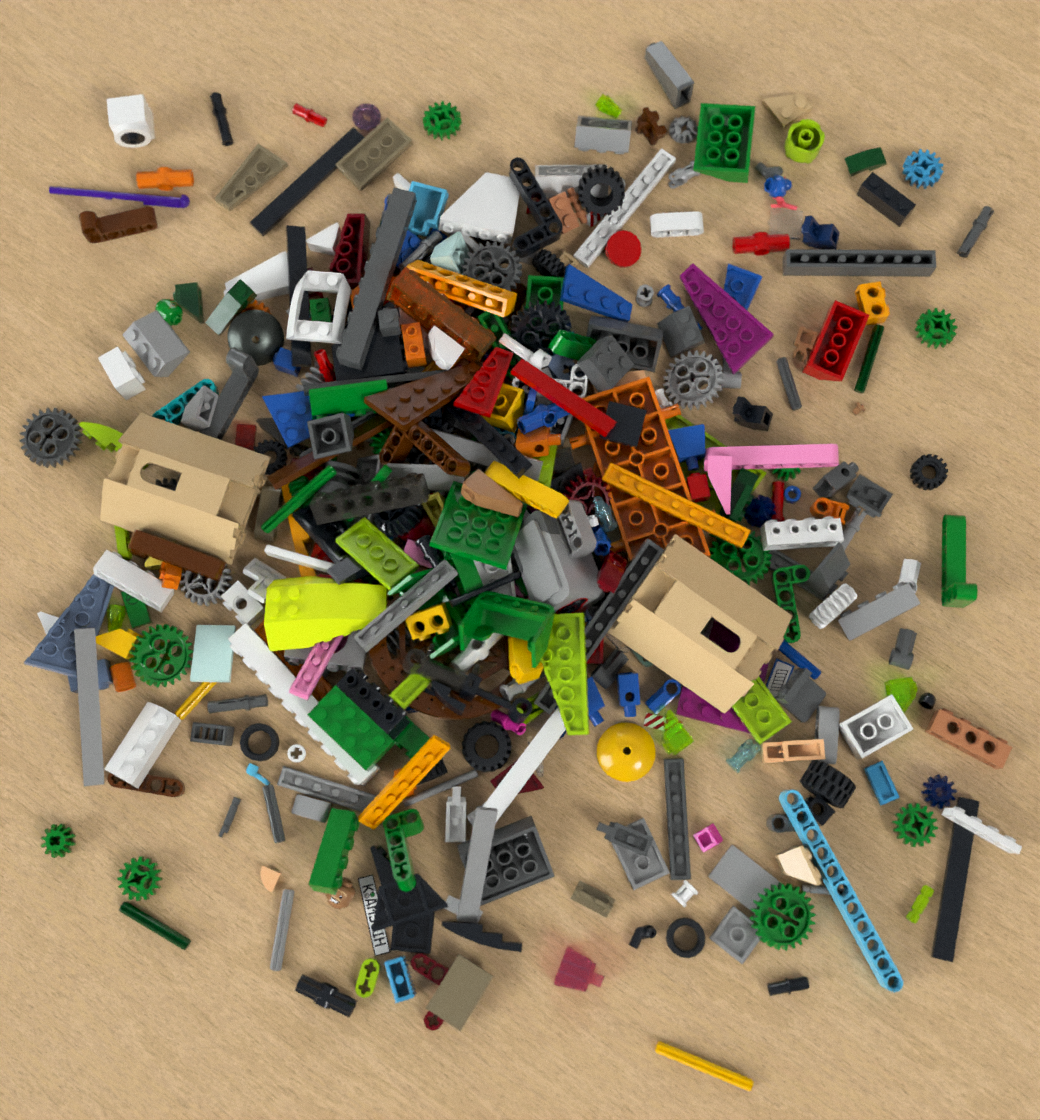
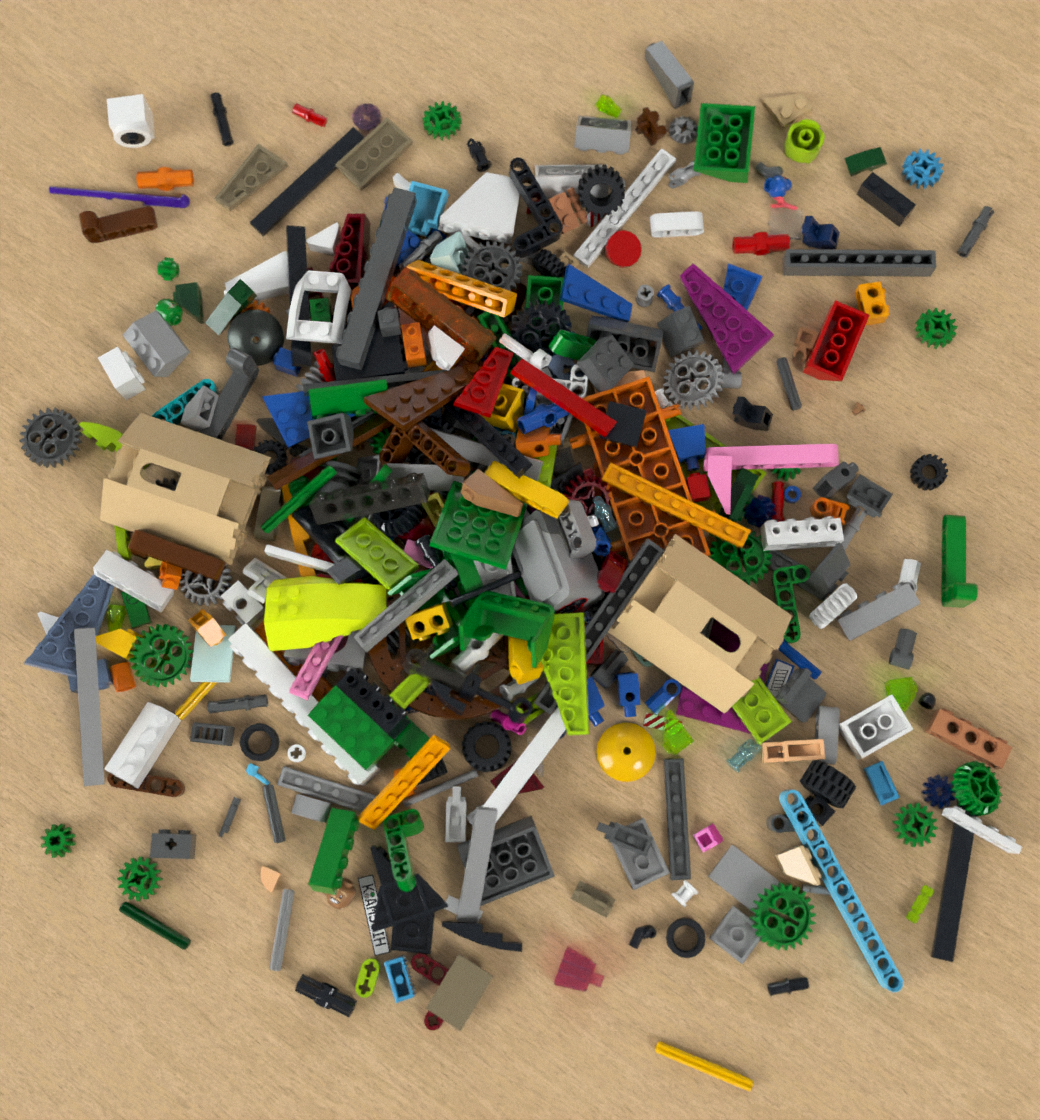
dark green axle [854,324,884,394] -> none
none -> dark grey brick [150,829,196,859]
none -> green gear [157,257,179,281]
none -> light orange slope [187,609,226,647]
none -> black piece [467,138,492,172]
none -> green gear [951,761,1003,816]

